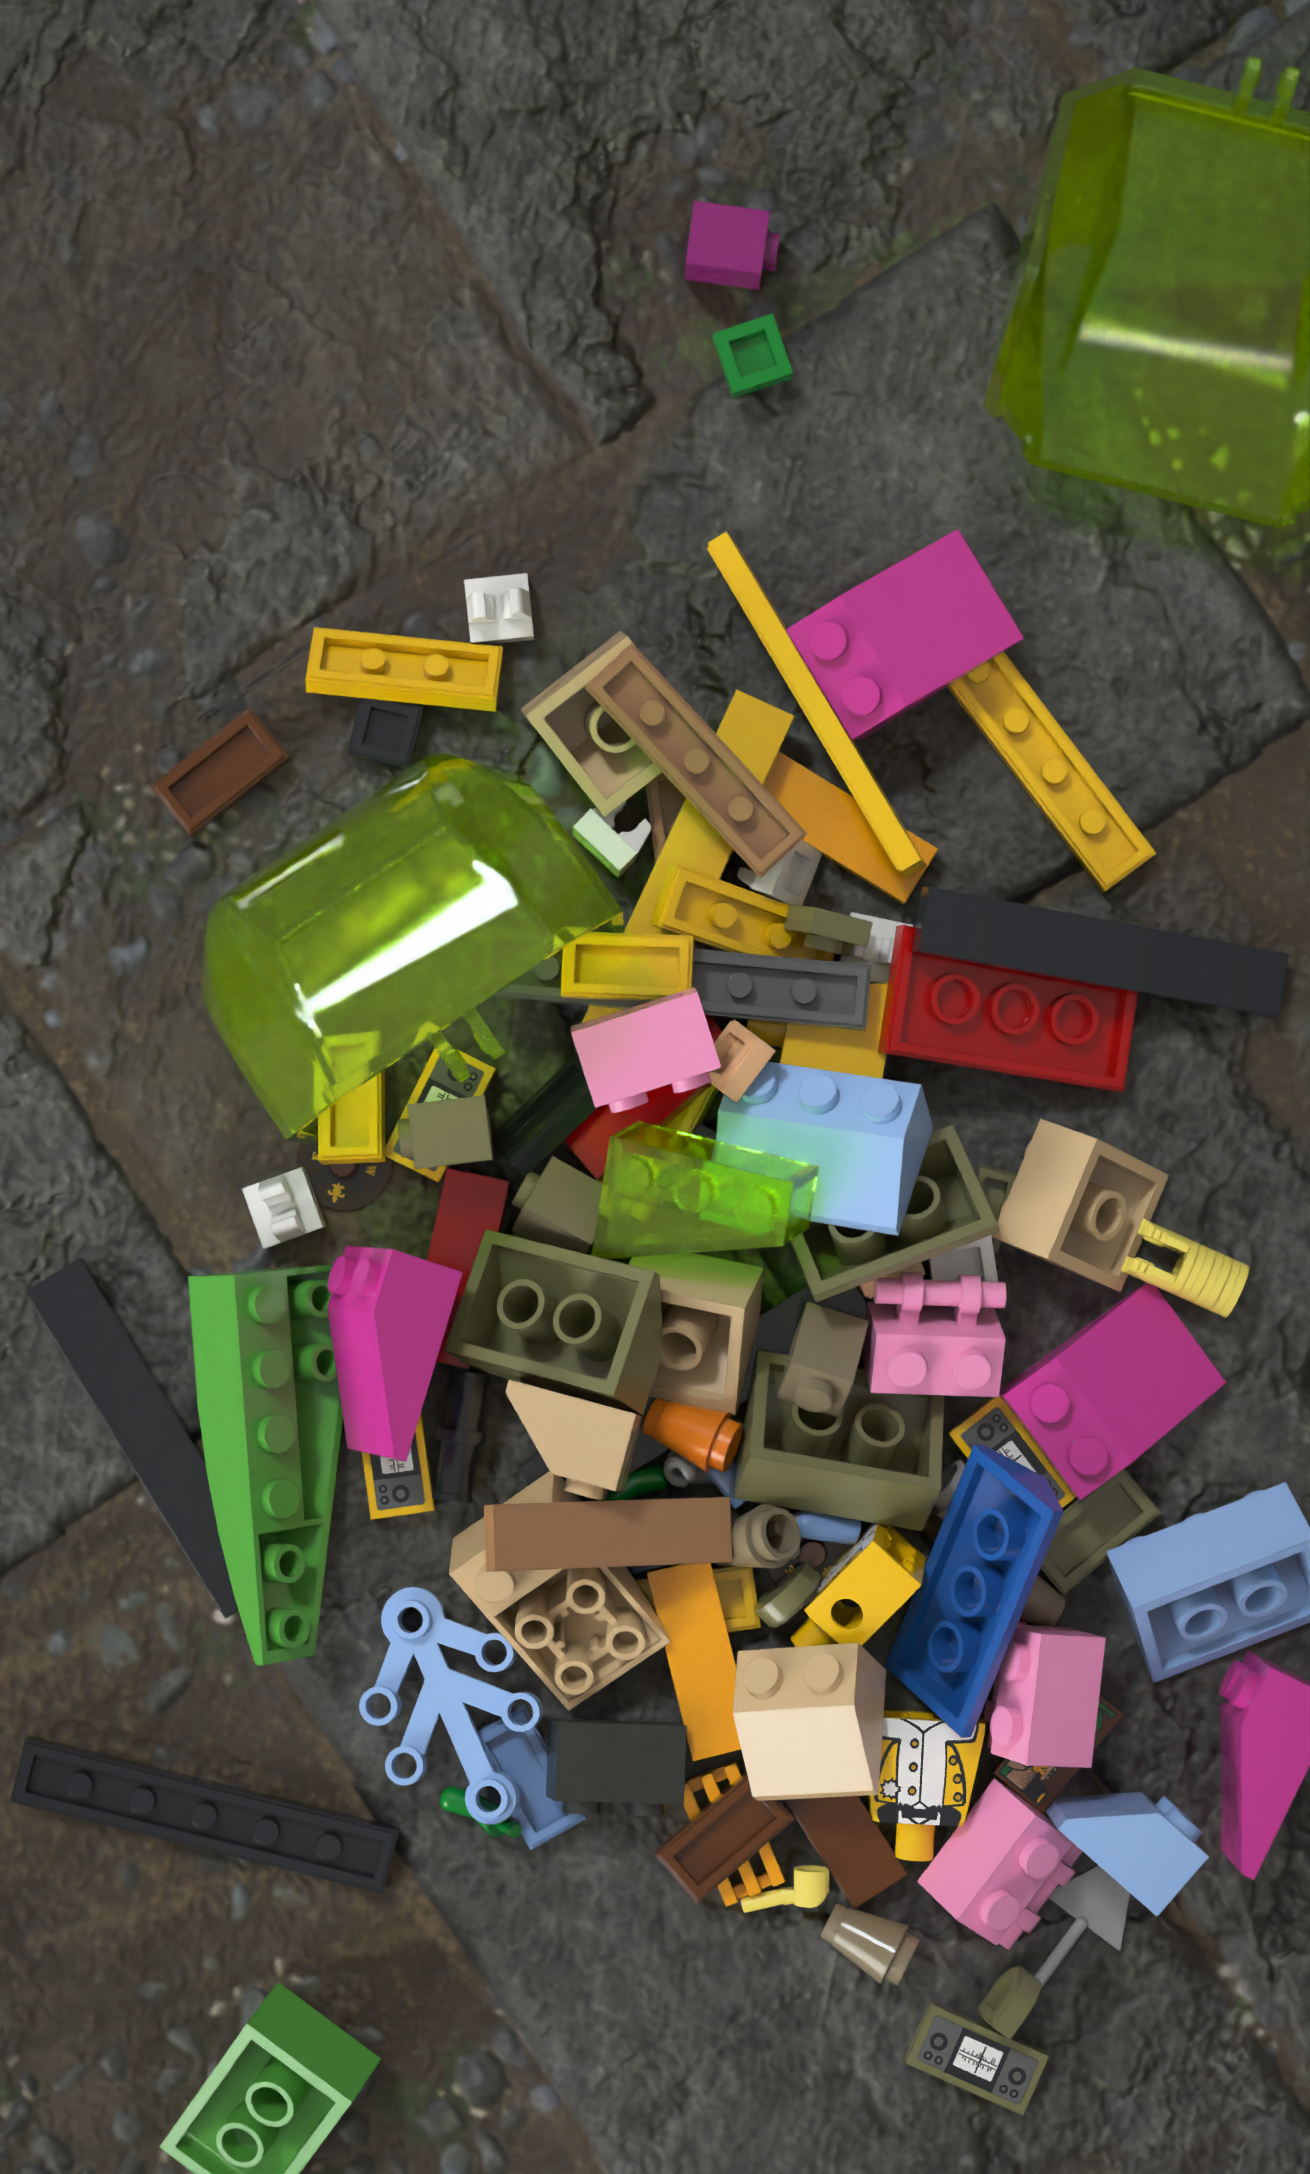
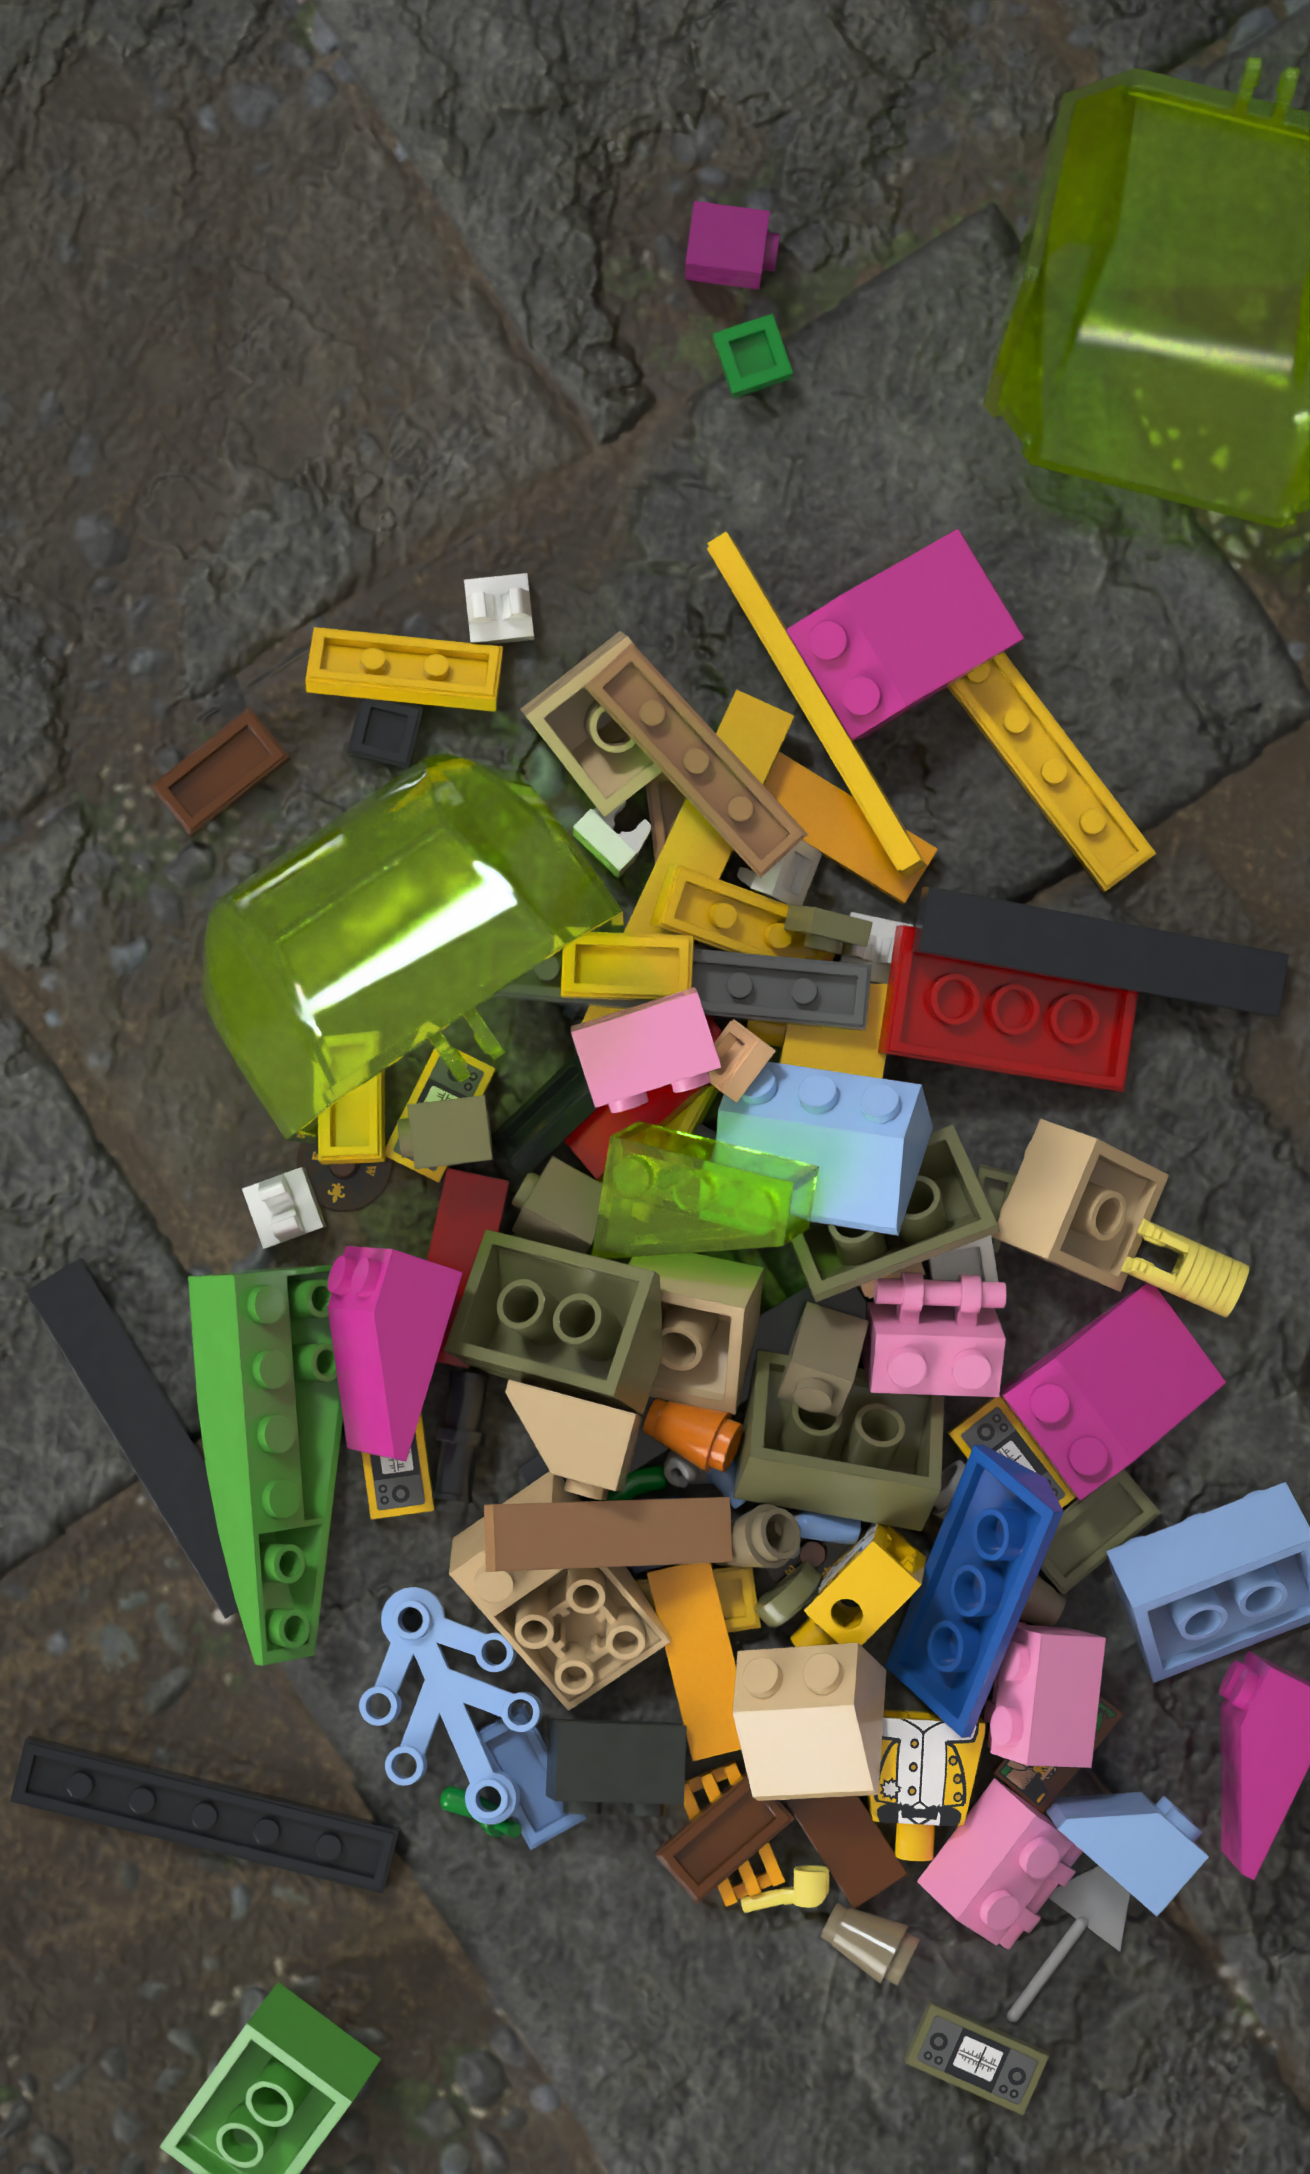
olive tile [977,1966,1041,2040] -> none

